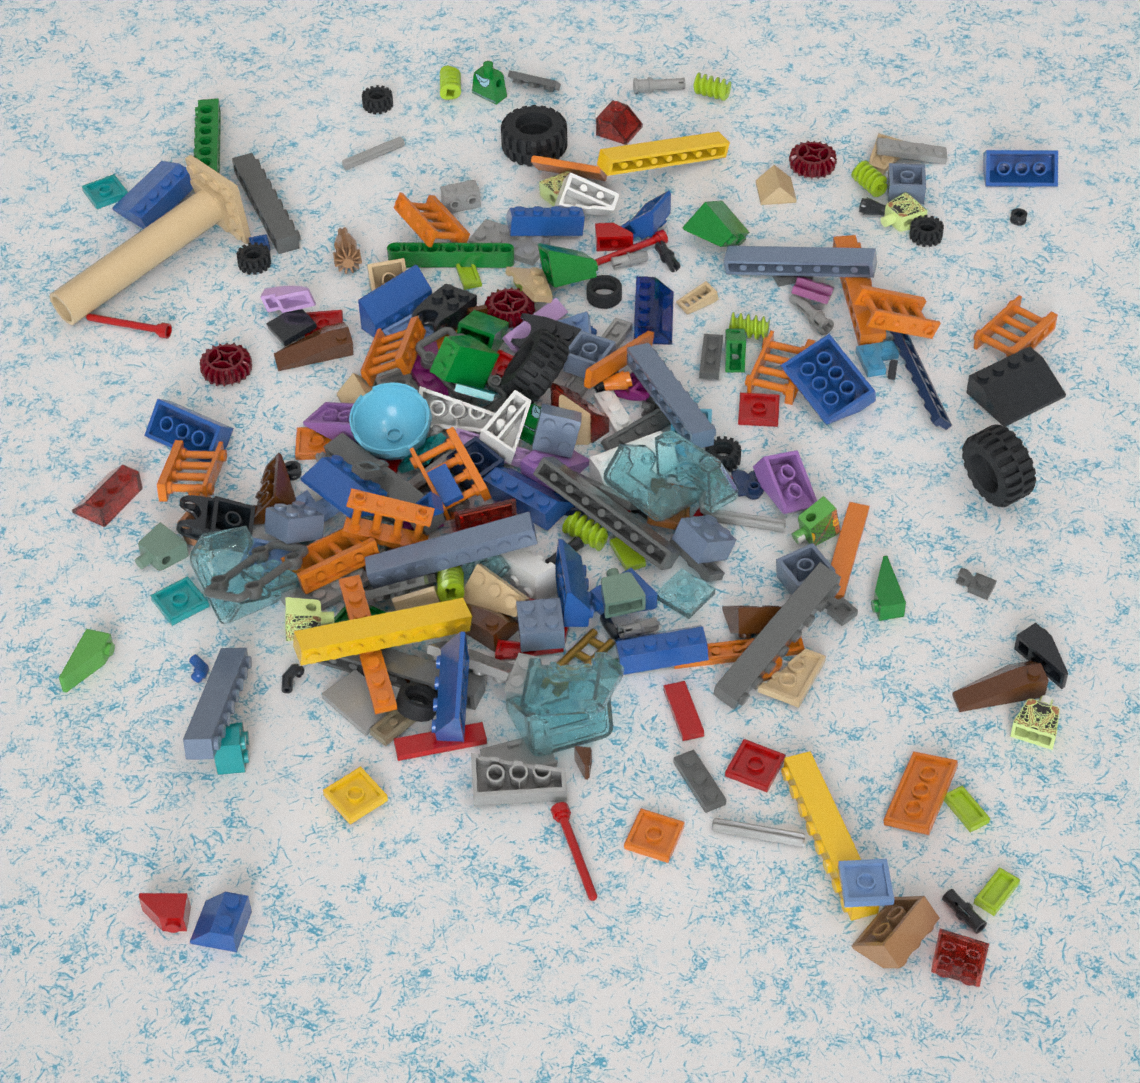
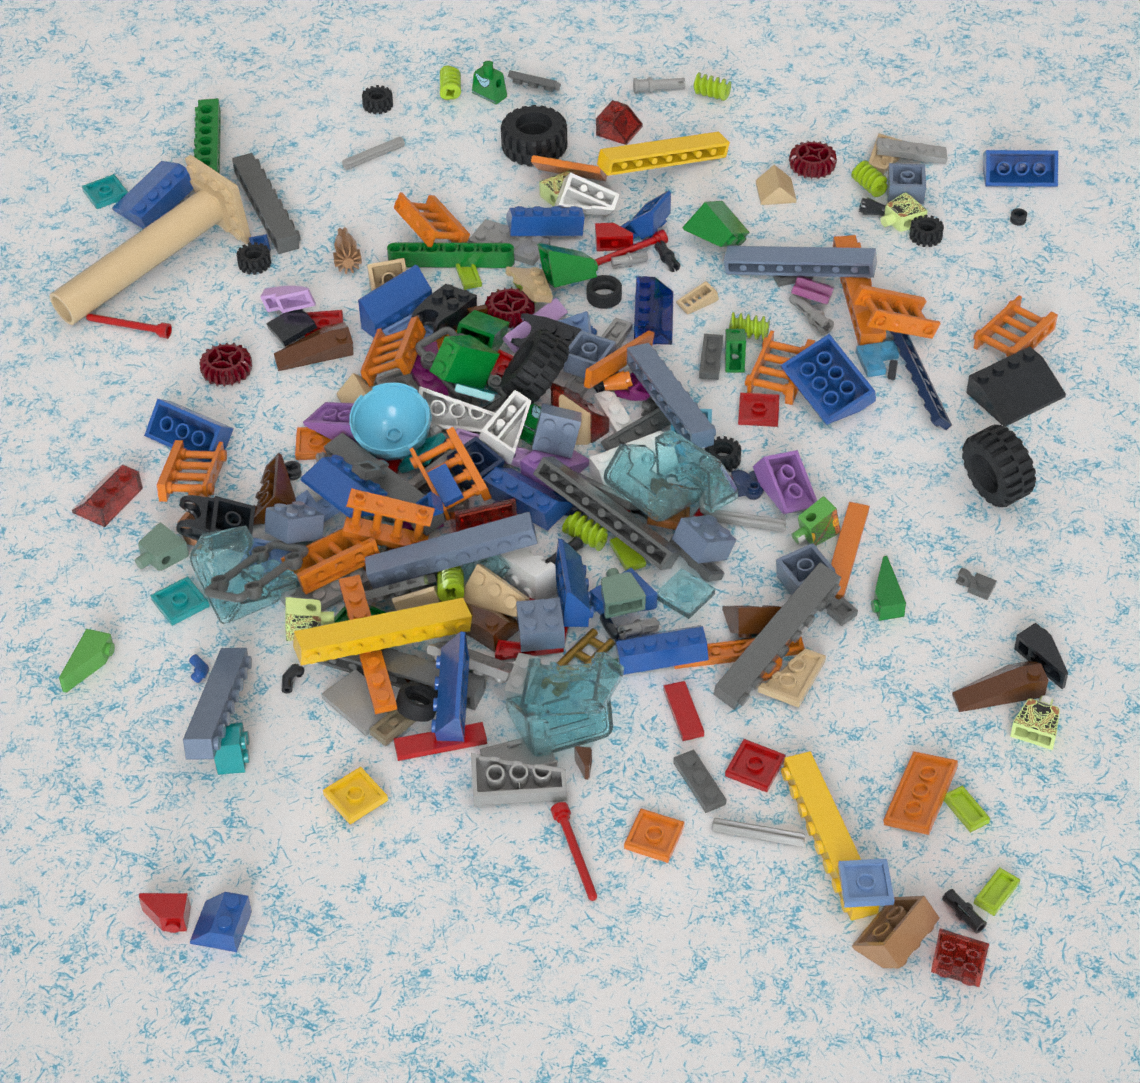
light grey brick [440,180,481,213] -> none

